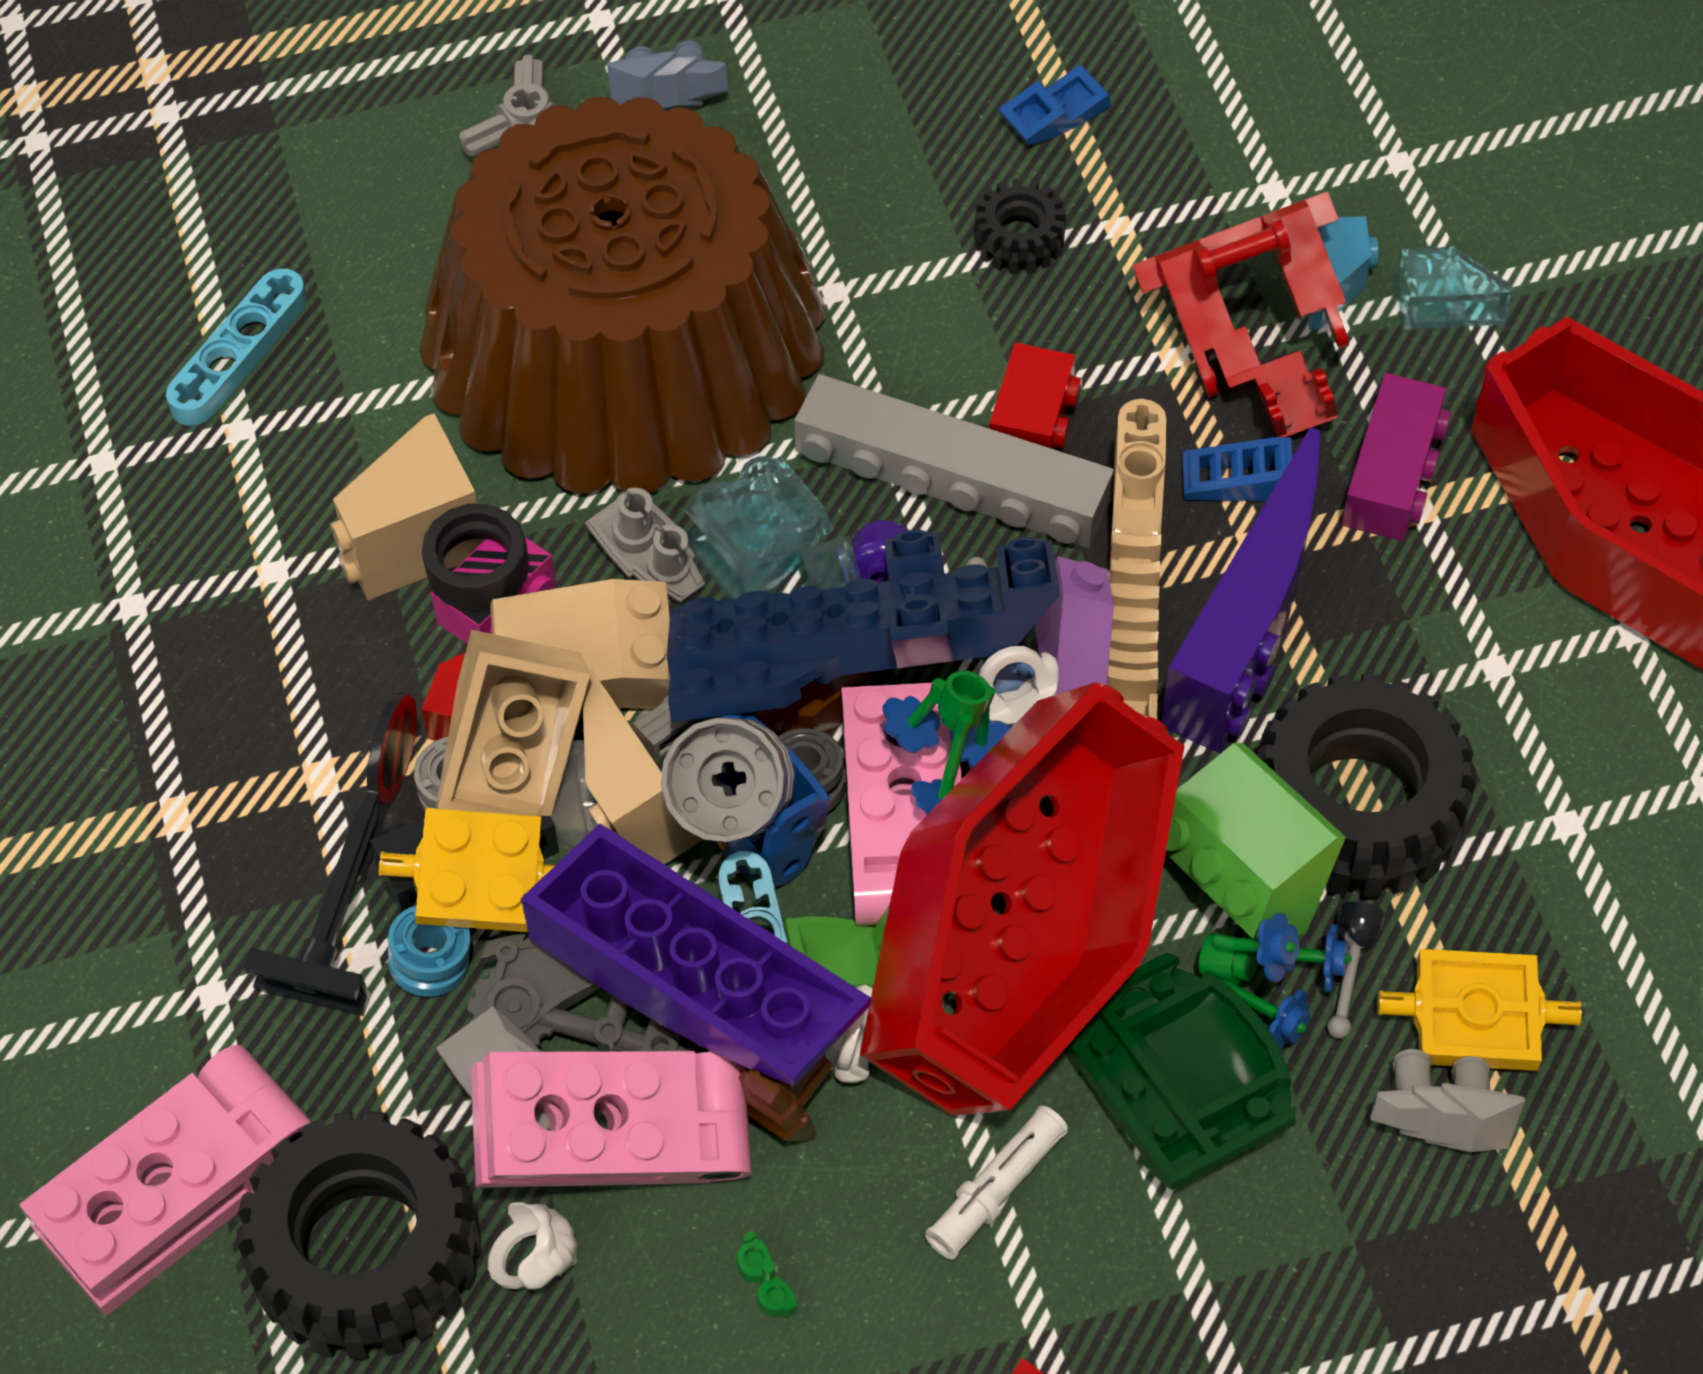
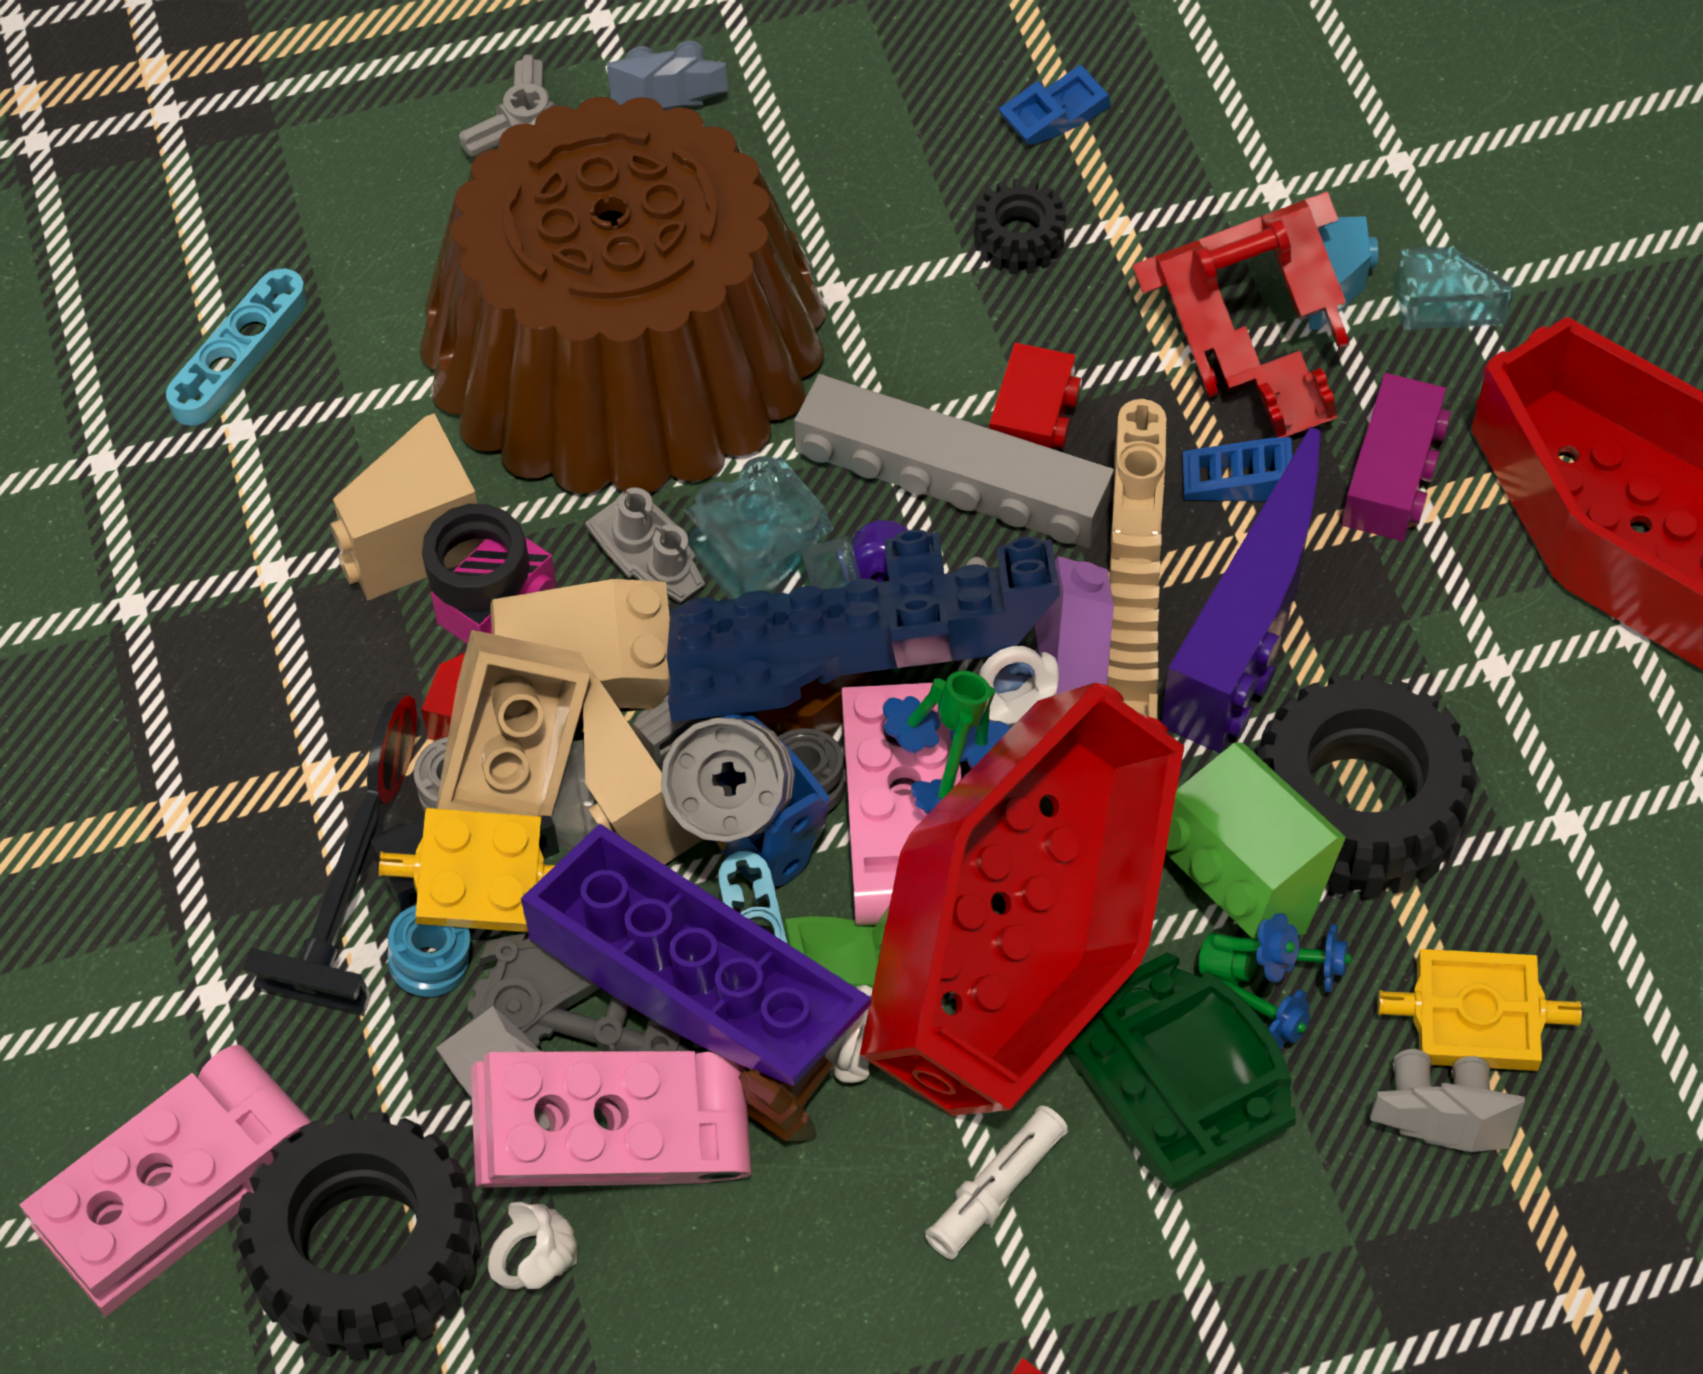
green piece [736,1230,797,1318] -> none
hinge [1327,901,1385,1039] -> none

